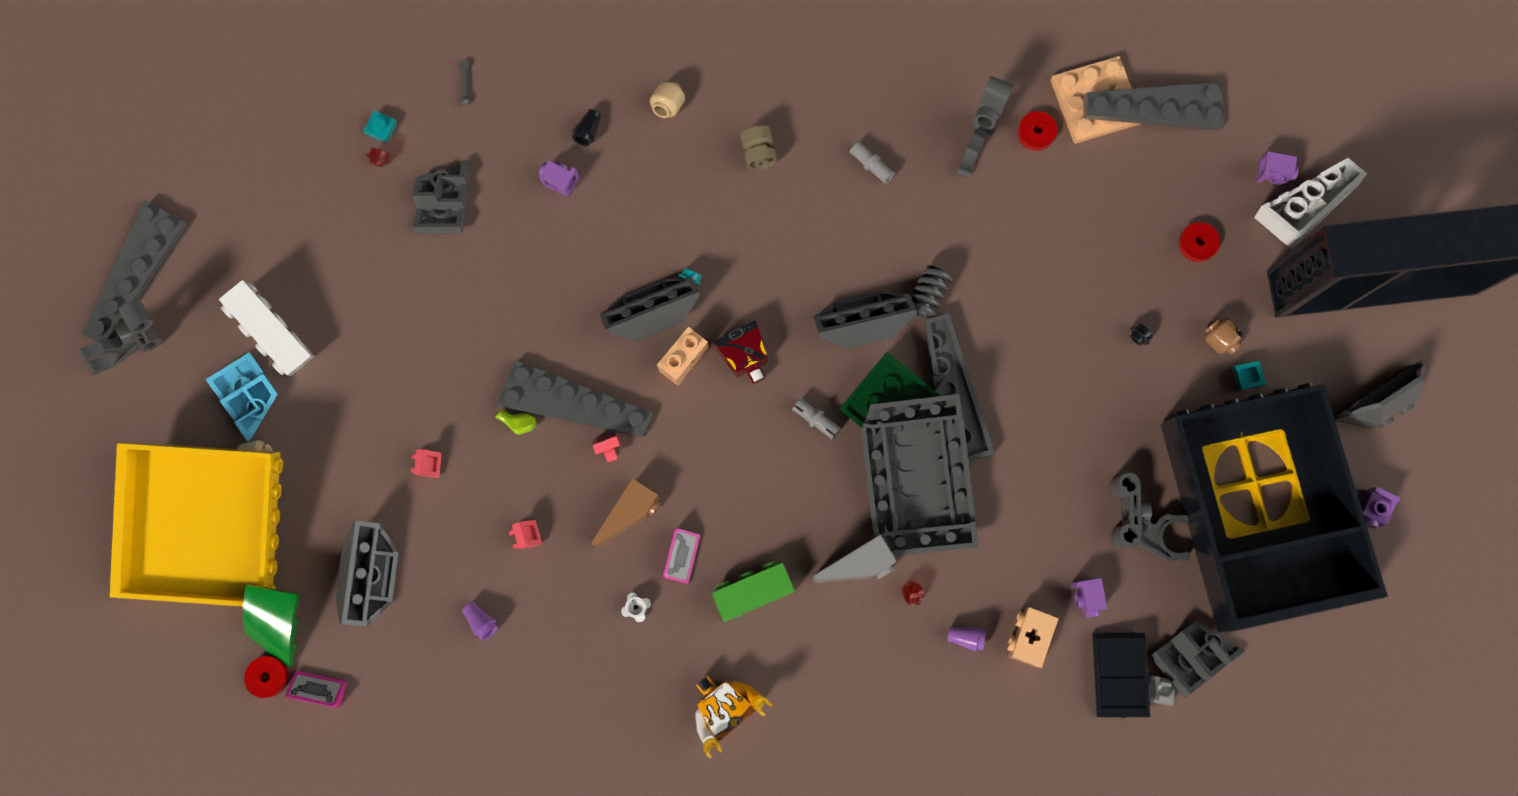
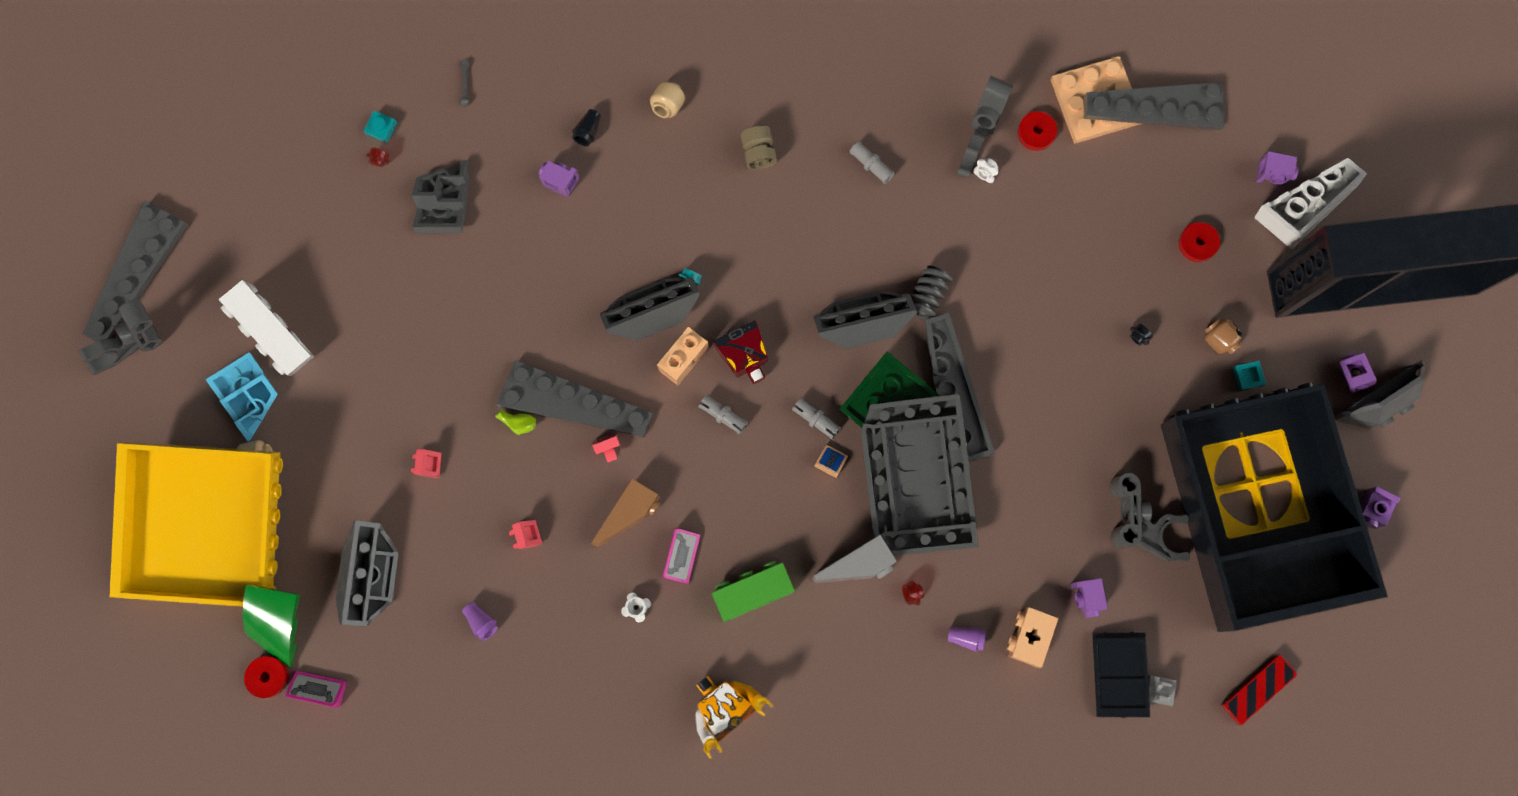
dark grey slope [1150,620,1245,698] -> none
none -> light grey pin [699,394,748,435]
none -> slope [814,445,848,478]
none -> white plate [973,158,998,183]
none -> red tile [1221,655,1298,726]
none -> medium lavender brick [1338,353,1376,395]

